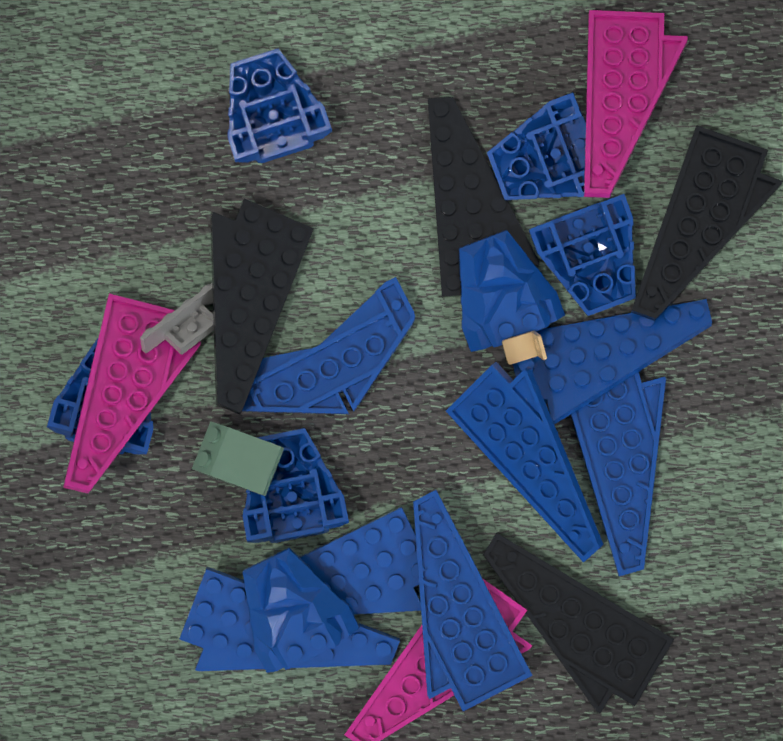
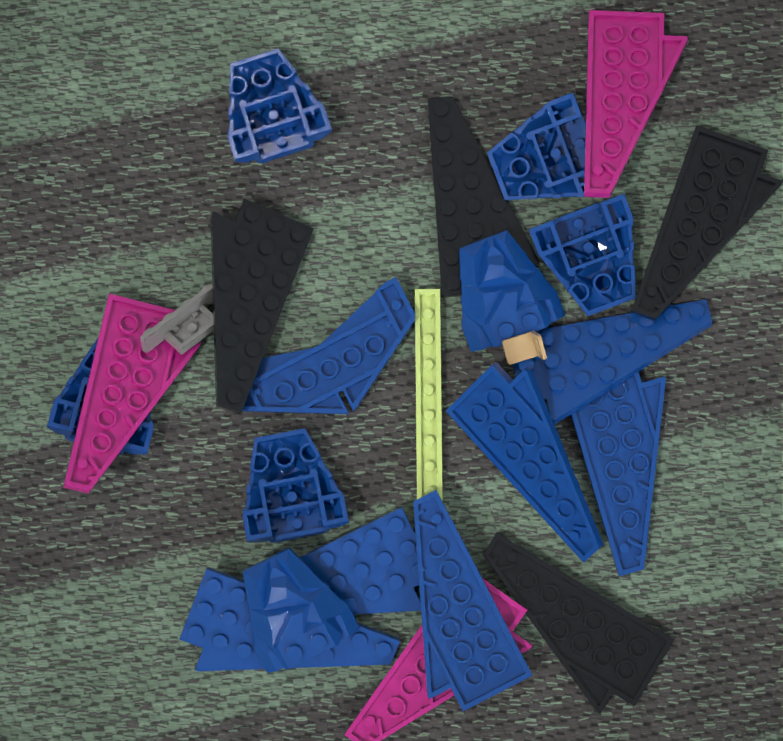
sand green slope [192,421,284,496] -> none
none -> yellowish green plate [415,289,443,502]

